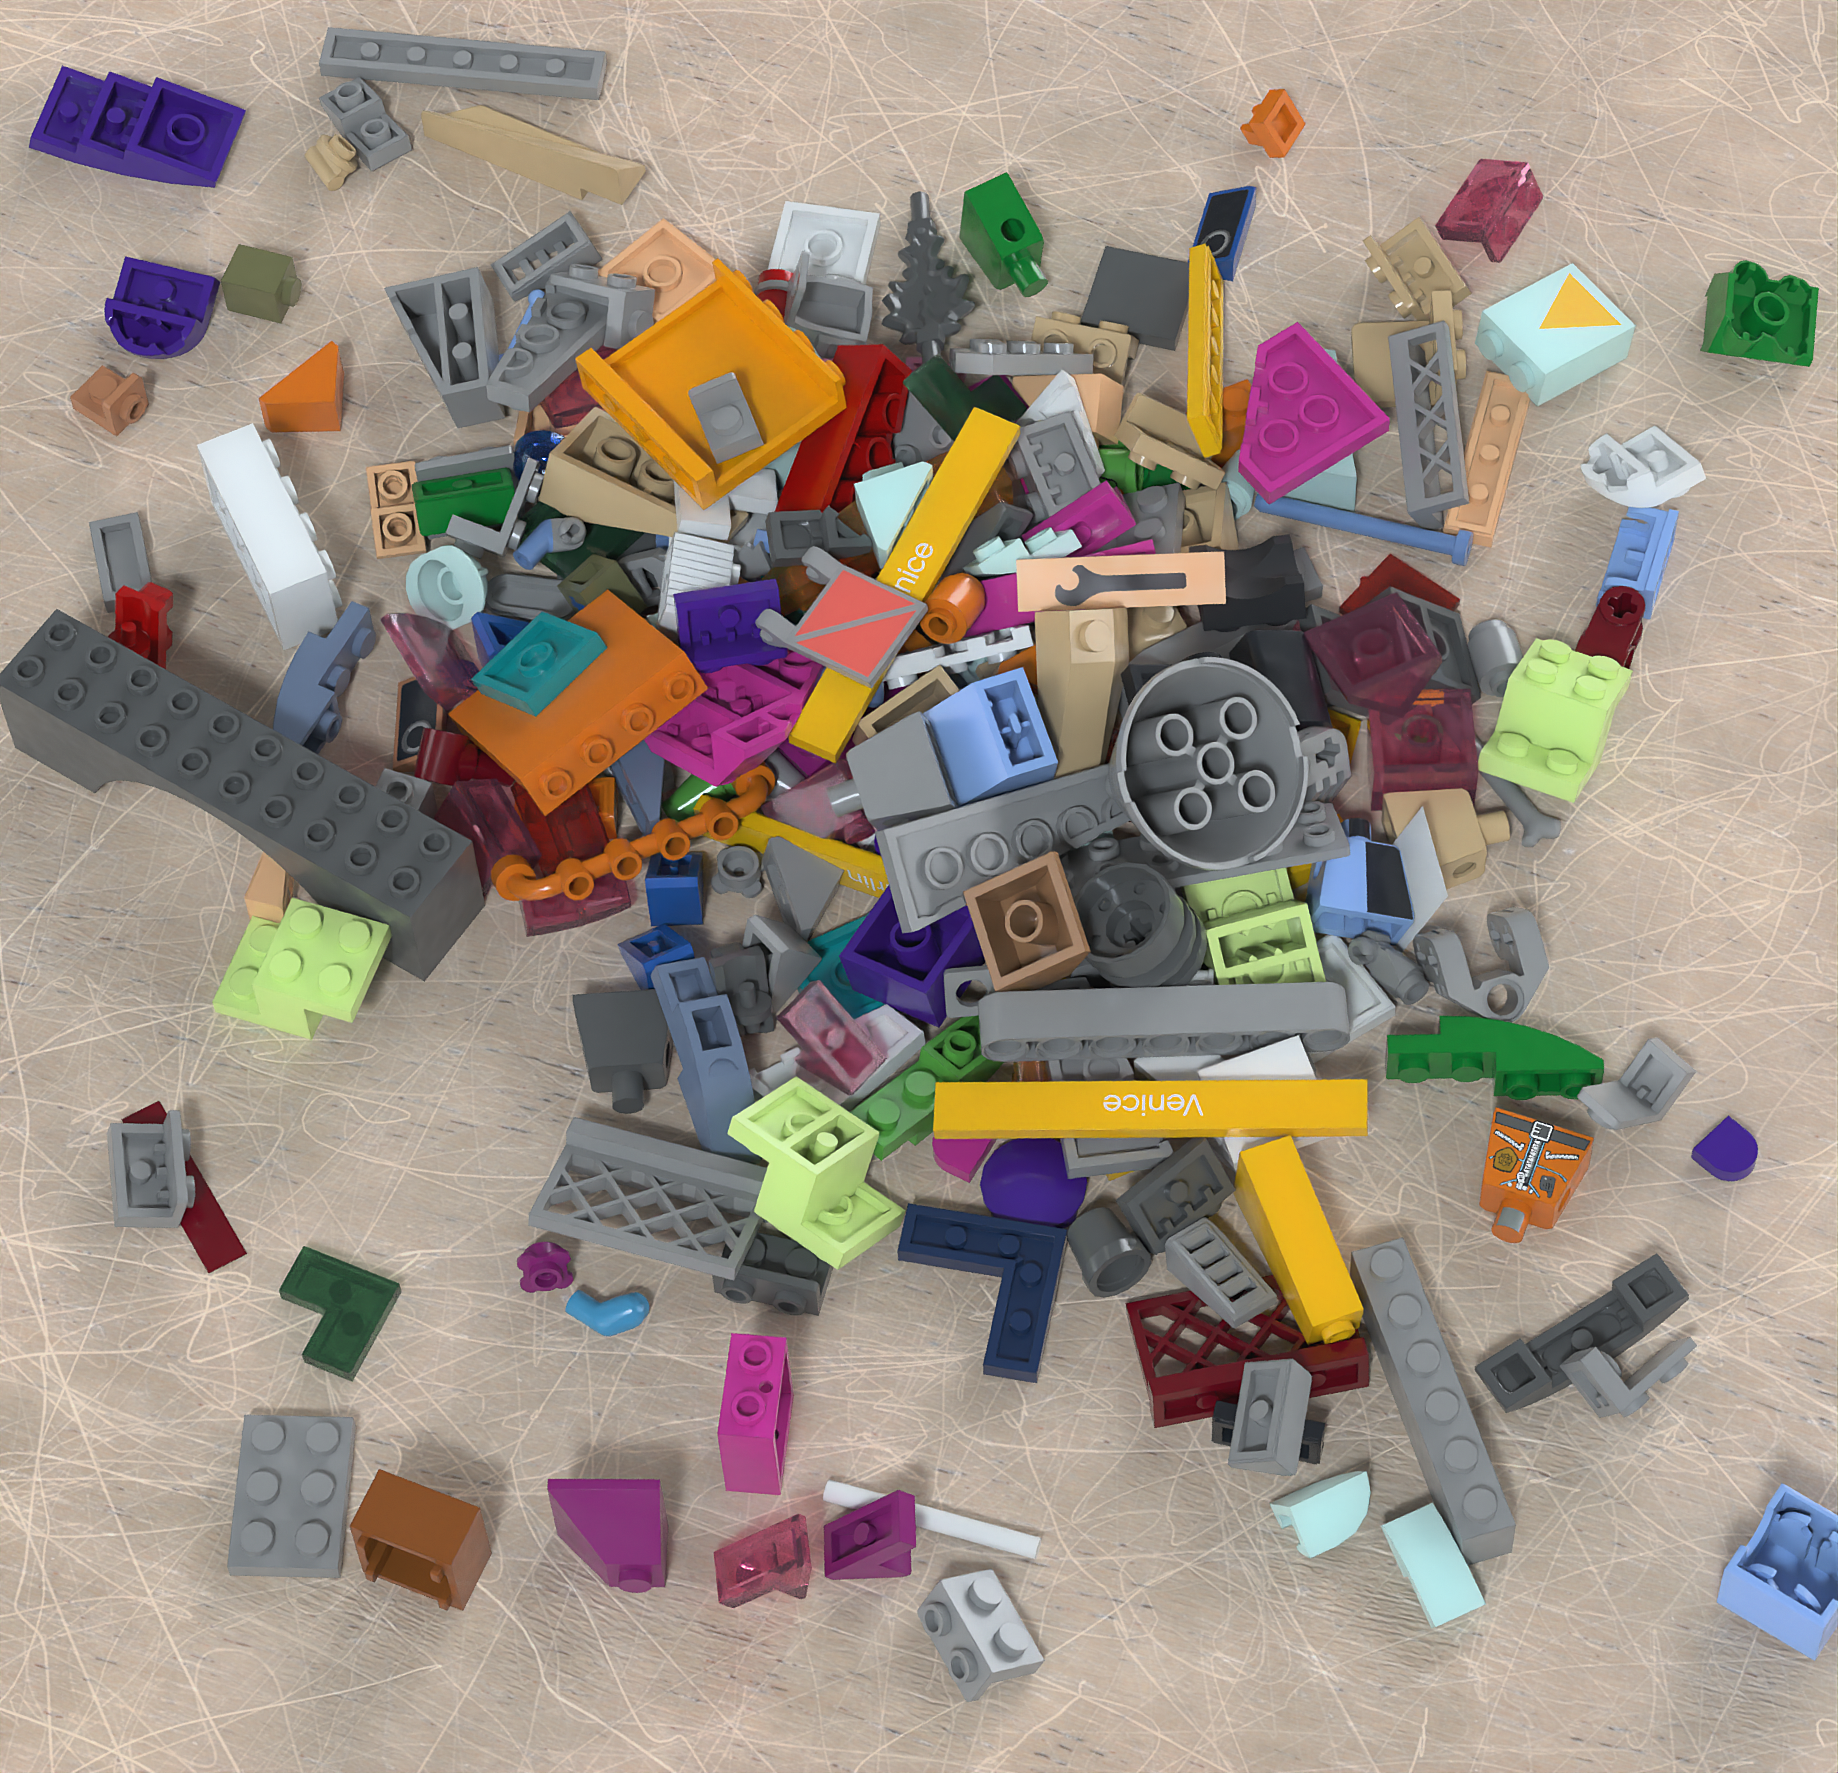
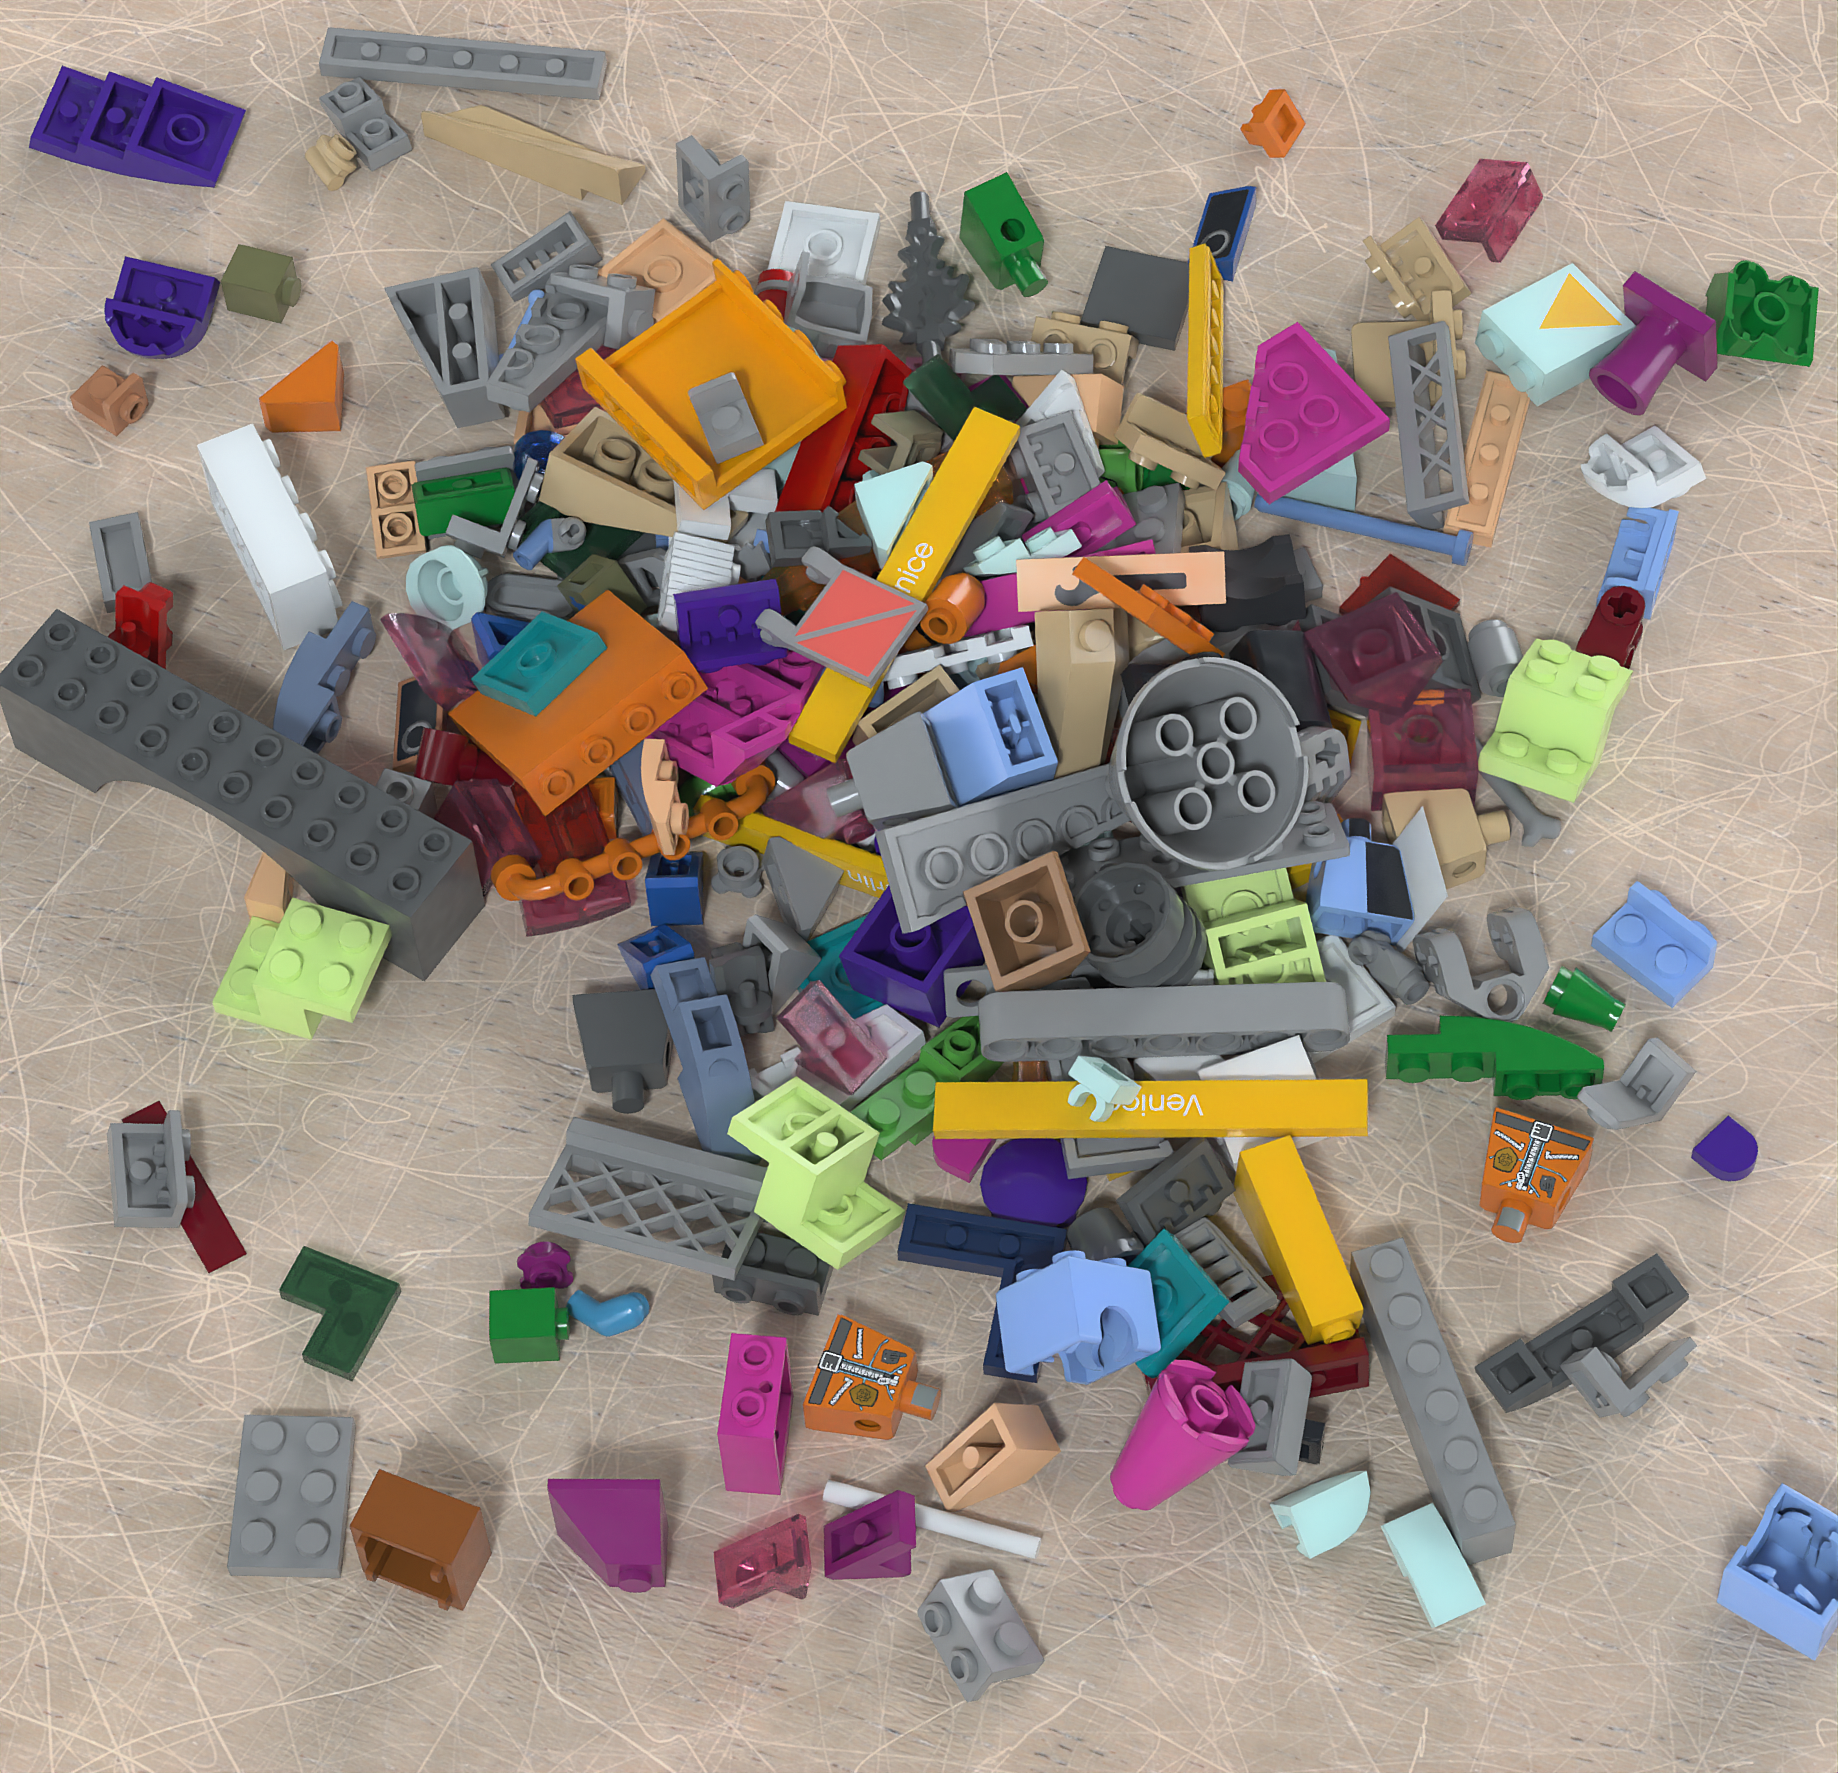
none -> green brick [489,1287,570,1364]
none -> light nougat slope [641,739,689,855]
none -> light grey bracket [676,135,750,243]
none -> orange torso [803,1314,941,1440]
none -> dark tan window [858,410,943,475]
none -> light nougat slope [925,1403,1061,1512]
none -> light blue piece [996,1250,1161,1385]
none -> light aqua tile [1068,1056,1141,1122]
none -> orange wing [1072,556,1225,658]
none -> dark pink cone [1110,1360,1255,1511]
none -> teal tile [1127,1229,1230,1378]
none -> green cone [1542,966,1626,1032]
none -> magenta plant [1589,271,1718,416]
none -> light blue bracket [1591,881,1717,1008]

